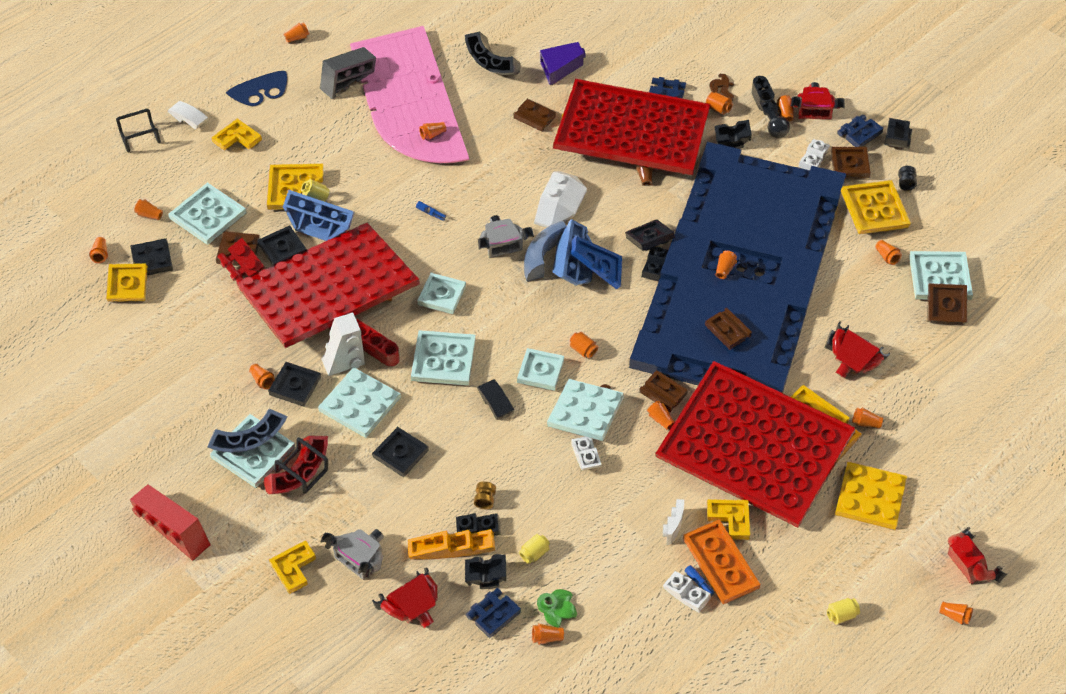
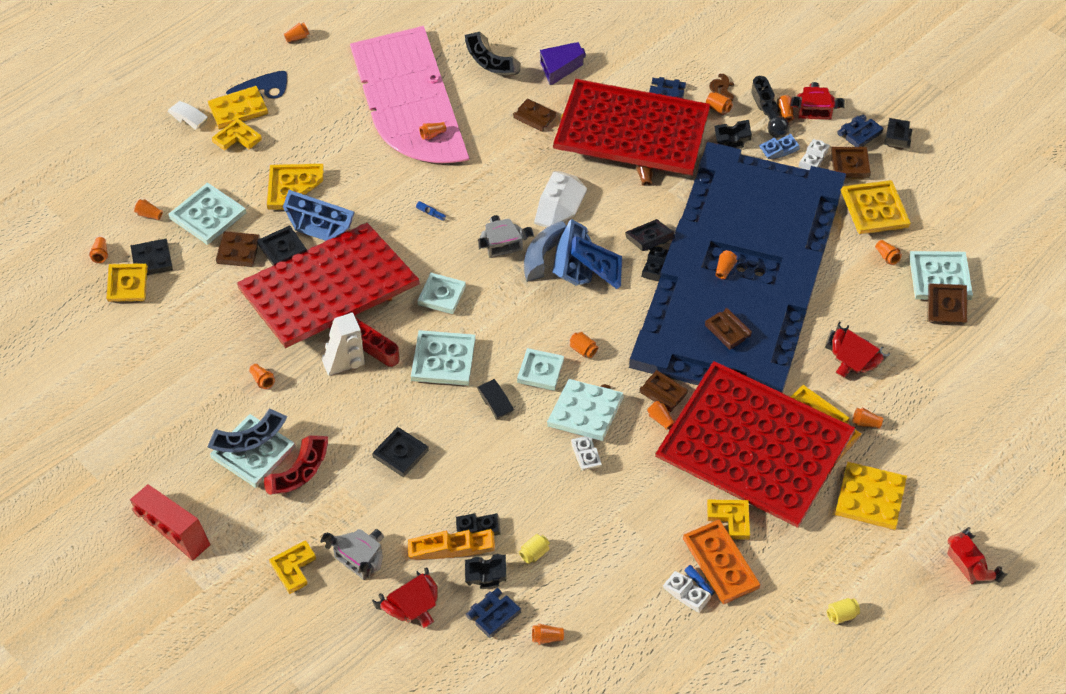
black piece [116,108,161,153] -> none
red plate [218,238,265,282] -> none
black plate [268,362,321,407] -> none
black piece [274,437,328,493] -> none
light yellow brick [301,179,330,202] -> none
light aqua plate [318,367,401,438] -> none
dark grey wedge [320,47,376,99] -> none
pearl gold wheel [474,481,496,509] -> none
bright green plate [537,589,577,628] -> none
white slope [663,499,684,545] -> none
black wheel [898,165,917,191] -> none
orange cone [939,601,973,625] -> none
none -> yellow plate [207,86,268,129]
none -> medium blue slope [759,134,800,159]

